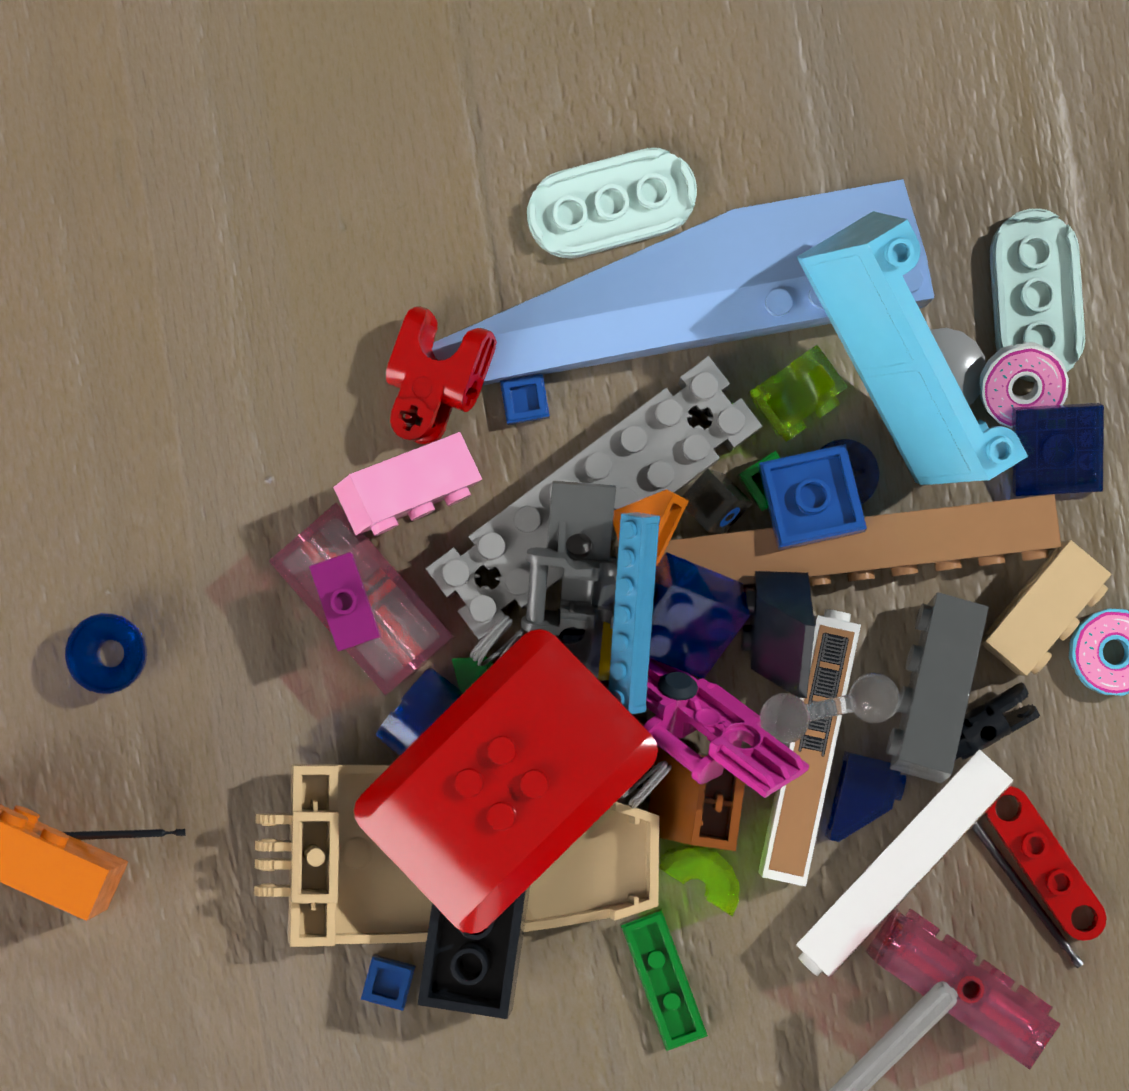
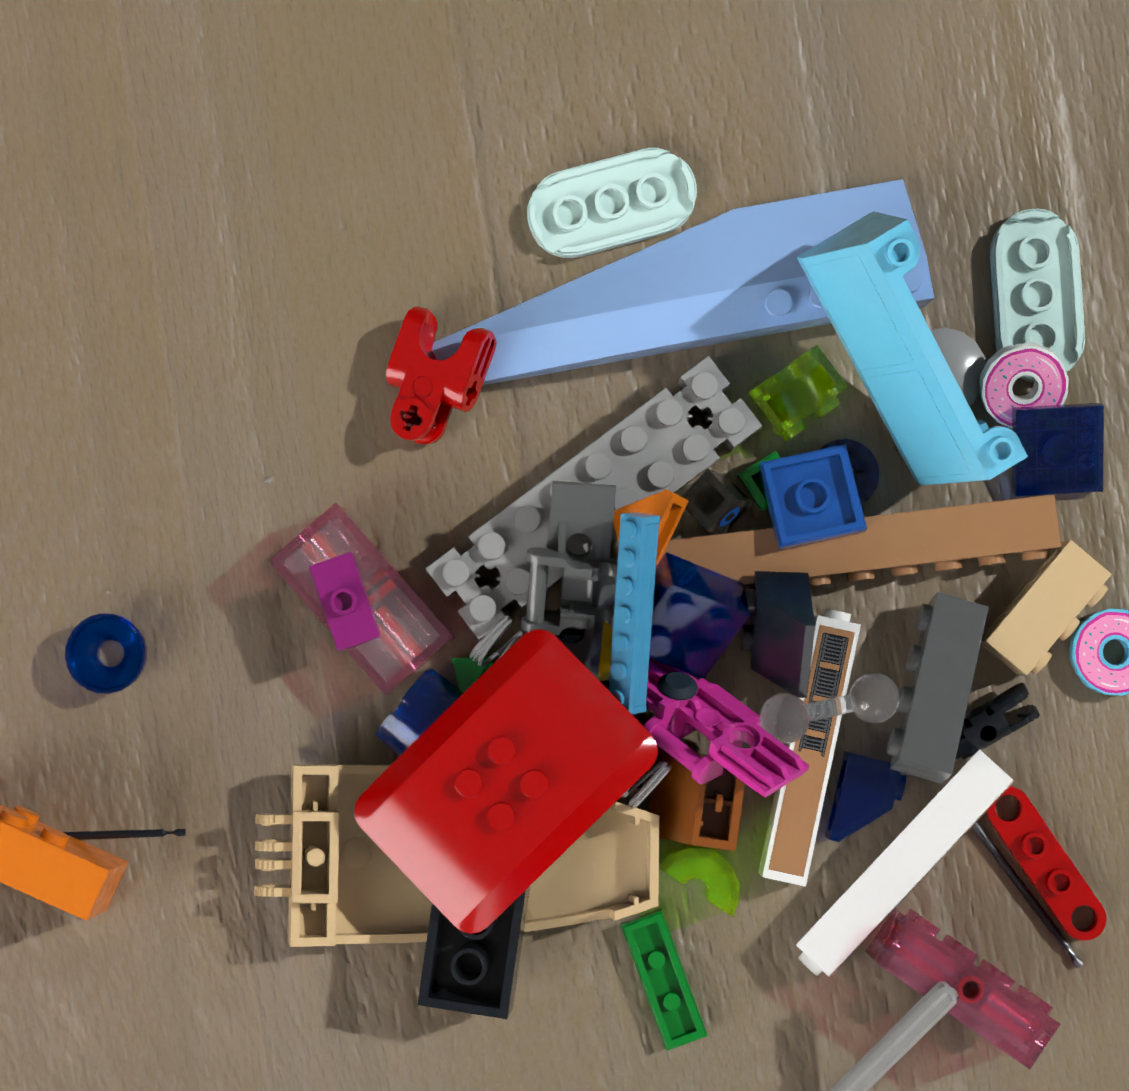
bright pink brick [333,432,482,536] -> none
blue tile [361,954,416,1011] -> none
blue tile [500,374,550,425] -> none

